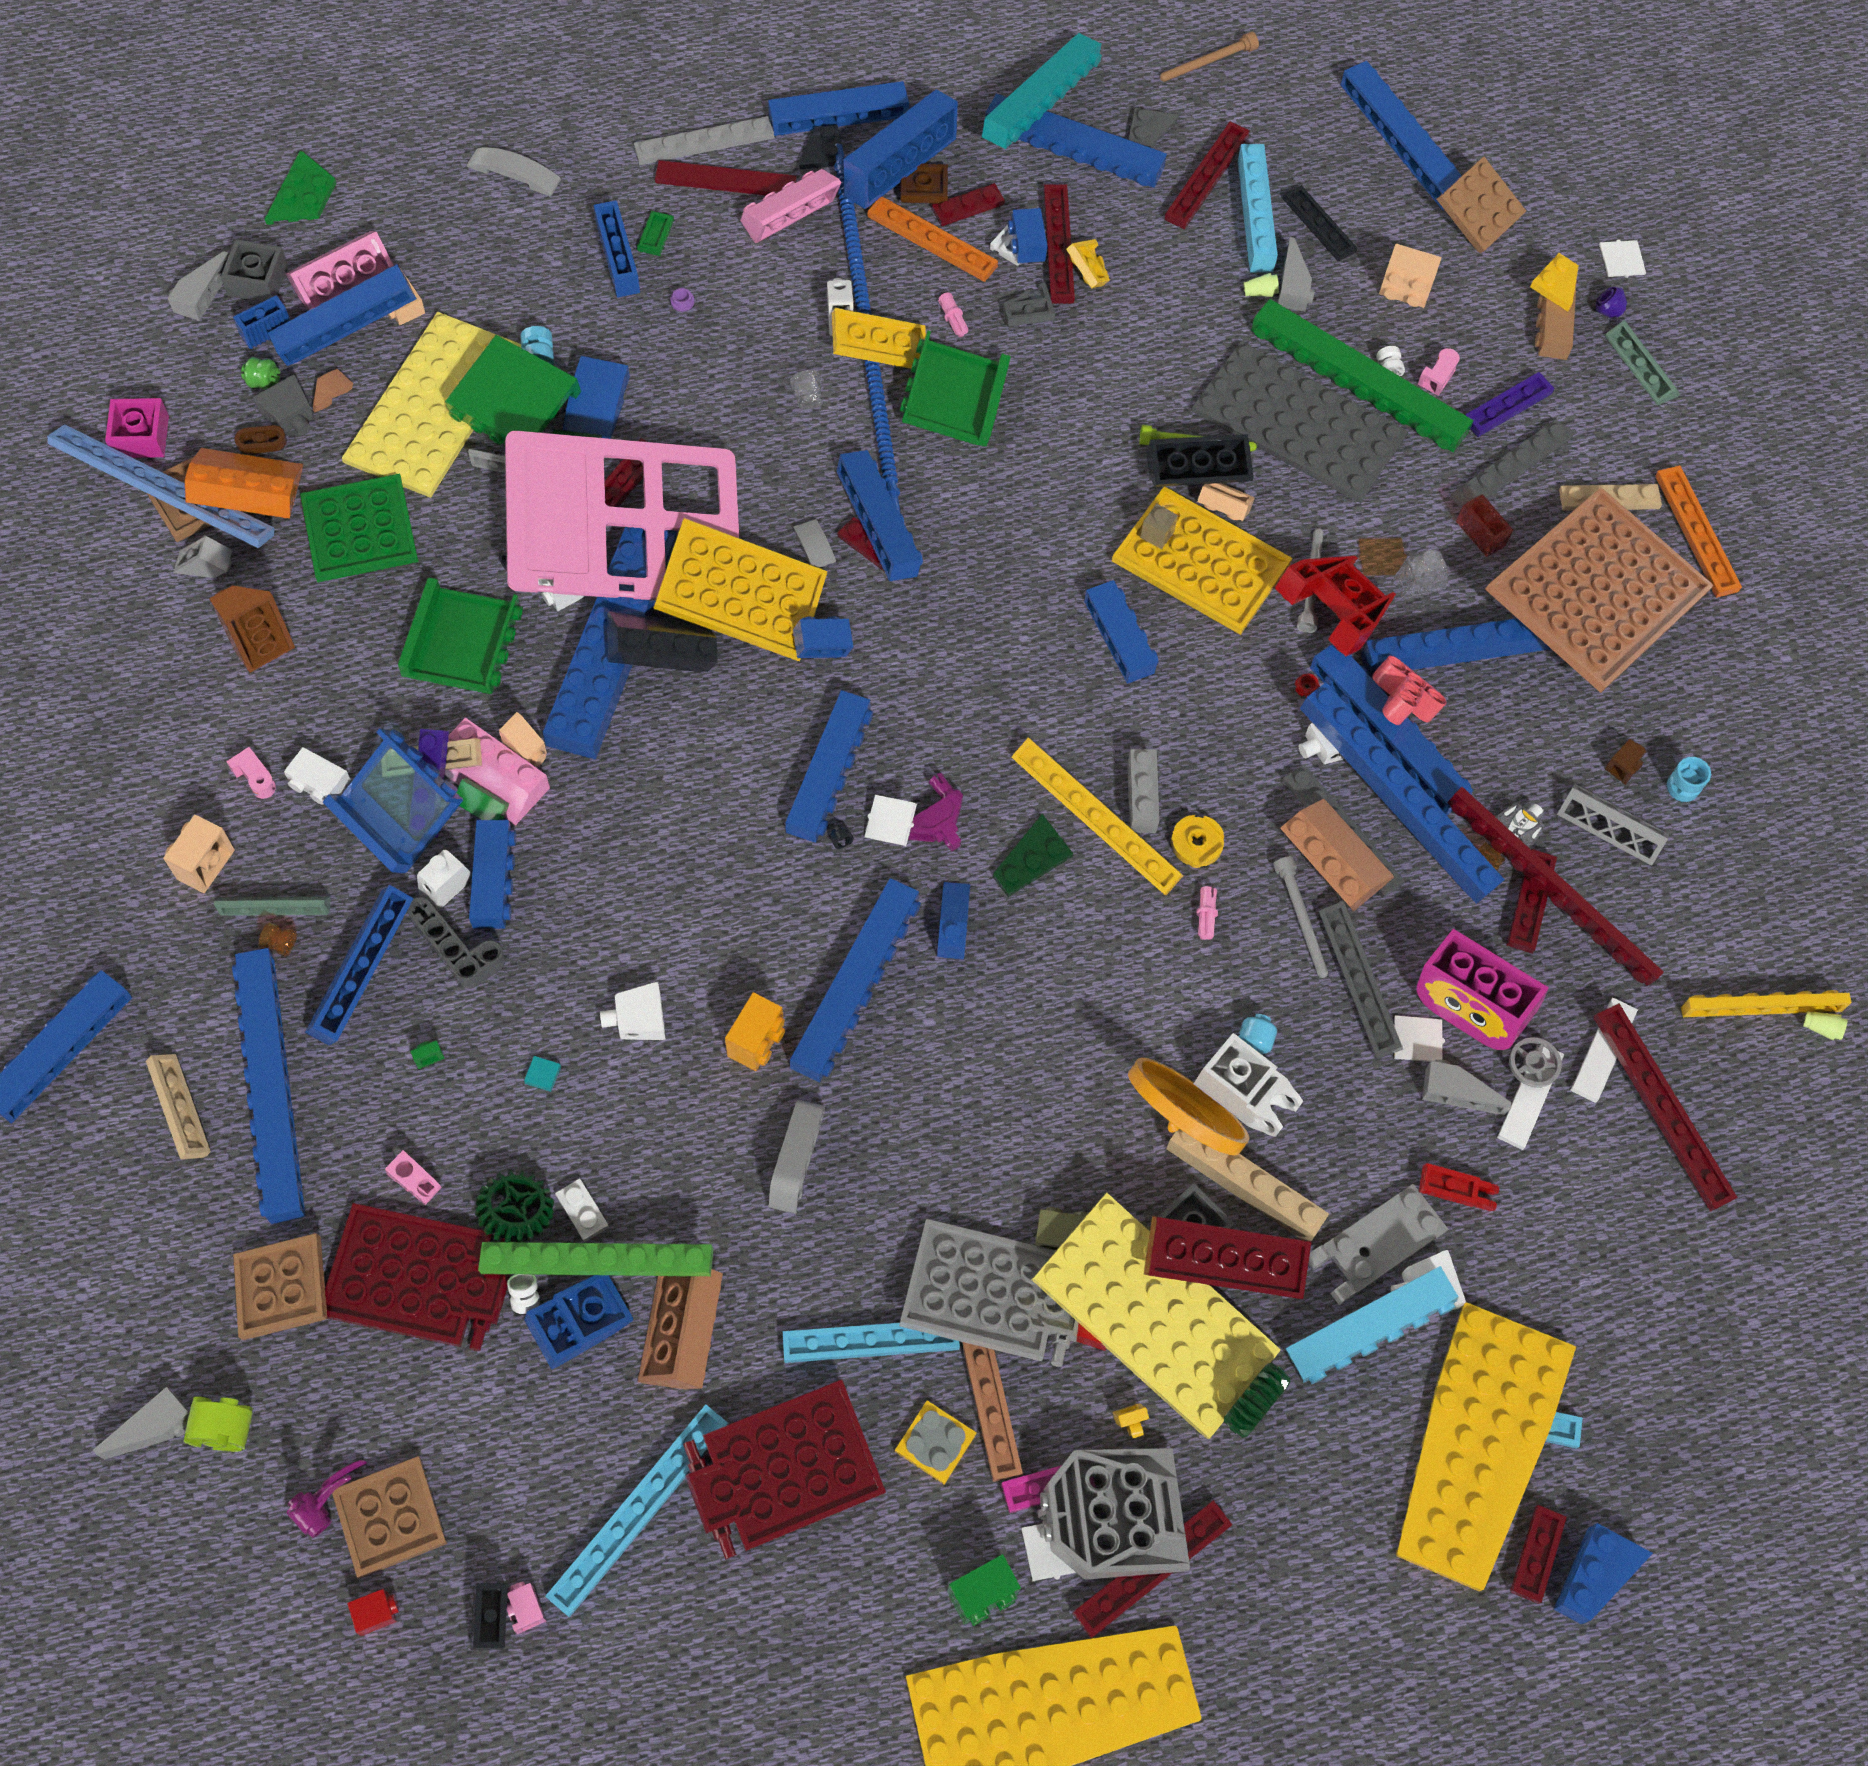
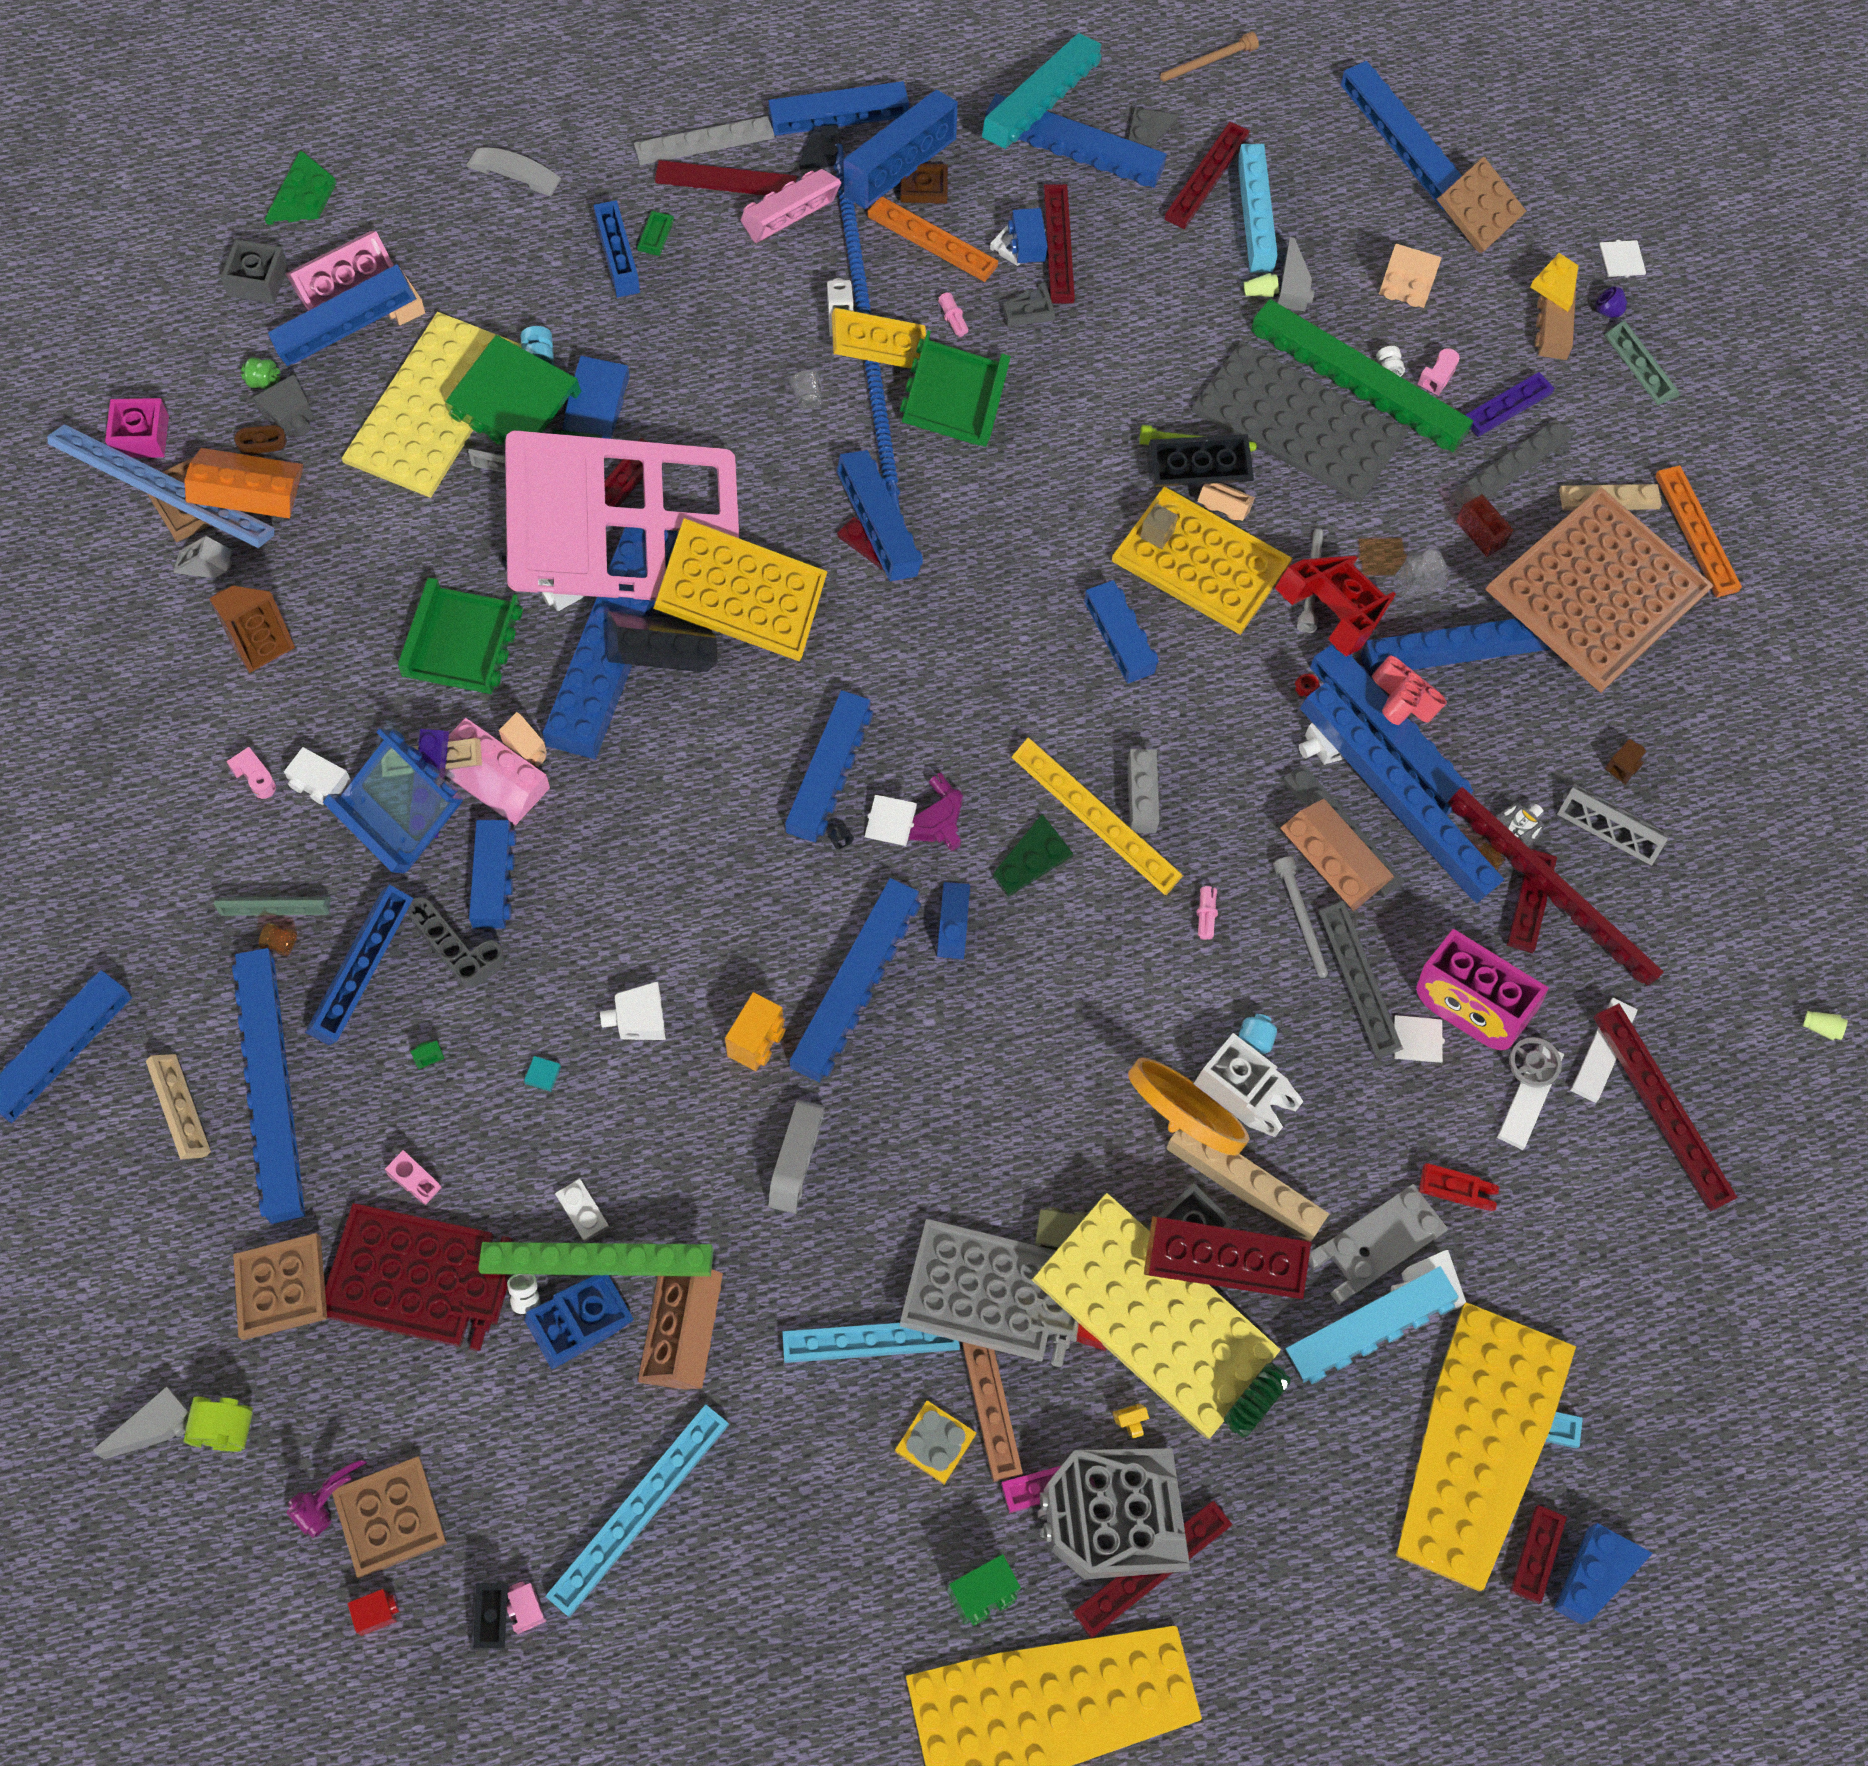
light nougat brick [163,815,235,894] -> none
light grey slope [168,251,229,321] -> none
blue brick [233,295,290,349] -> none
green plate [300,474,419,583] -> none
nougat slope [313,369,353,412] -> none
white torso [417,849,472,911] -> none
green tile [457,778,509,820] -> none
dark green gear [475,1170,554,1243] -> none
medium lavender plate [670,288,694,312] -> none
dark red plate [683,1379,886,1560] -> none
light grey slope [793,519,836,568] -> none
blue brick [793,616,853,658] -> none
dark red plate [932,183,1005,227] -> none
white piece [1021,1520,1076,1581] -> none
yellow wing [1066,239,1110,288] -> none
yellow plate [1170,815,1224,868] -> none
black tile [1282,185,1358,262] -> none
light grey slope [1422,1060,1511,1115] -> none
medium azure wheel [1666,757,1711,802] -> none
yellow plate [1681,990,1852,1017] -> none

